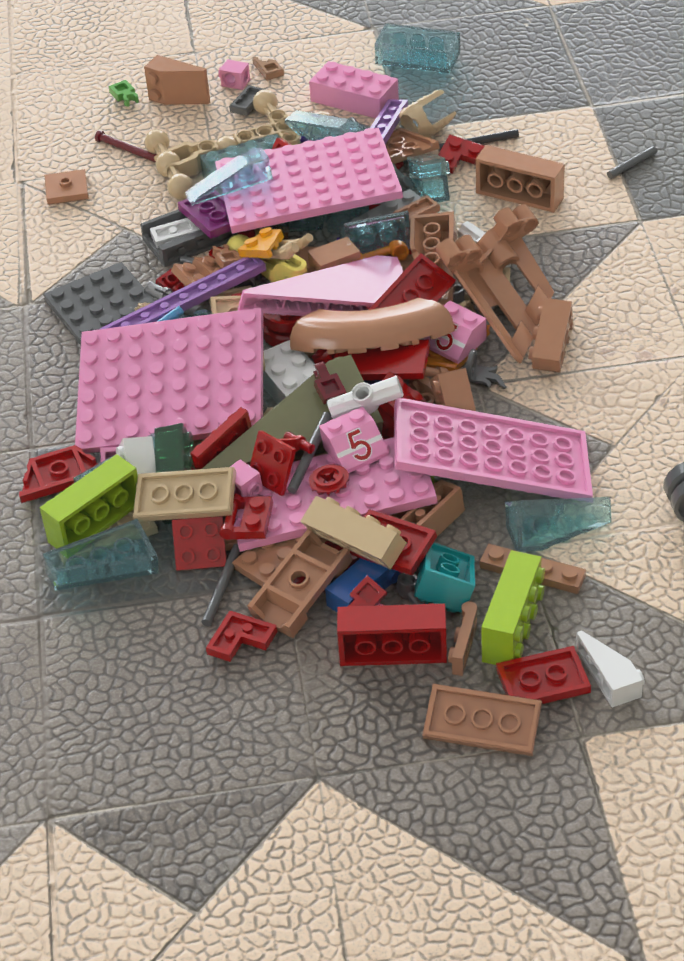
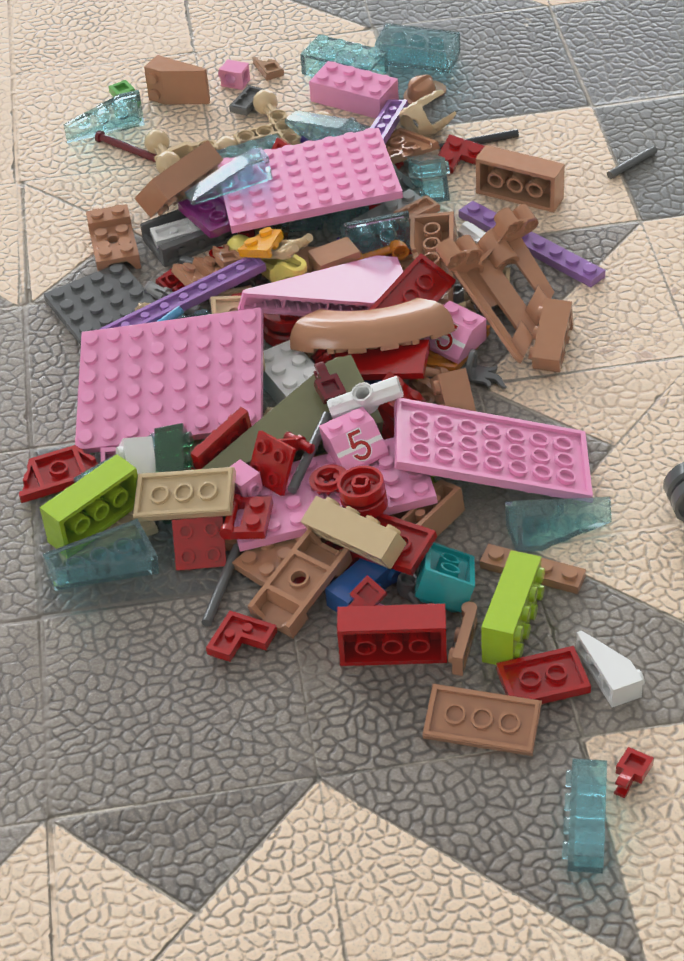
nougat plate [44,169,89,205] -> none
none -> clear light blue wedge [63,90,145,143]
none -> nougat piece [86,204,141,271]
none -> nougat brick [134,140,224,218]
none -> clear light blue brick [300,34,388,77]
none -> red wheel [337,465,388,518]
none -> nougat piece [403,75,447,105]
none -> medium lavender plate [459,201,606,288]
none -> clear light blue brick [562,758,607,874]
none -> red plate [614,747,654,798]

